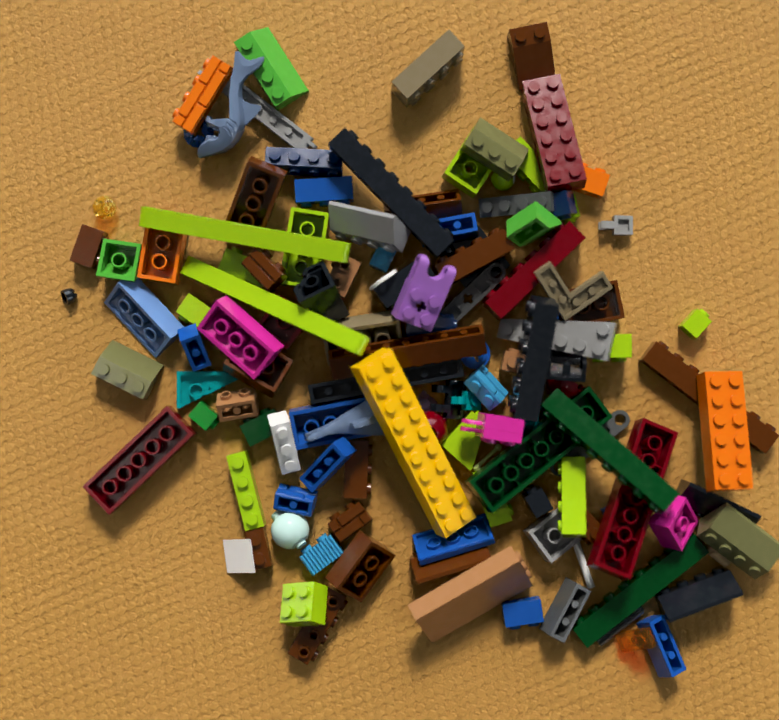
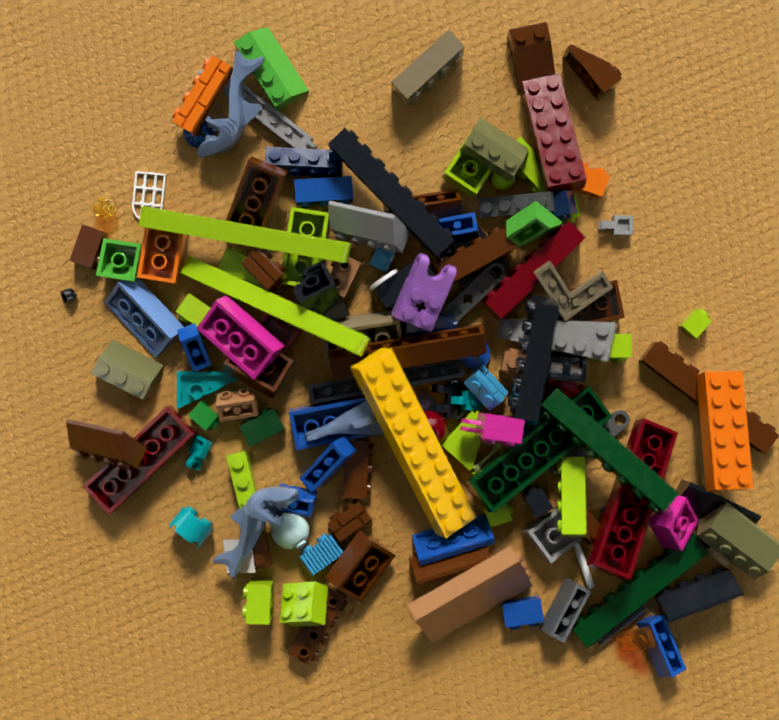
white brick [267,410,301,475] -> none
none -> reddish brown slope [66,419,147,470]
none -> white window [132,171,166,219]
none -> teal brick [169,505,214,548]
none -> teal plate [185,434,213,471]
none -> sand blue piece [213,486,299,577]
none -> lime brick [242,578,275,625]
none -> reddish brown slope [563,44,622,101]

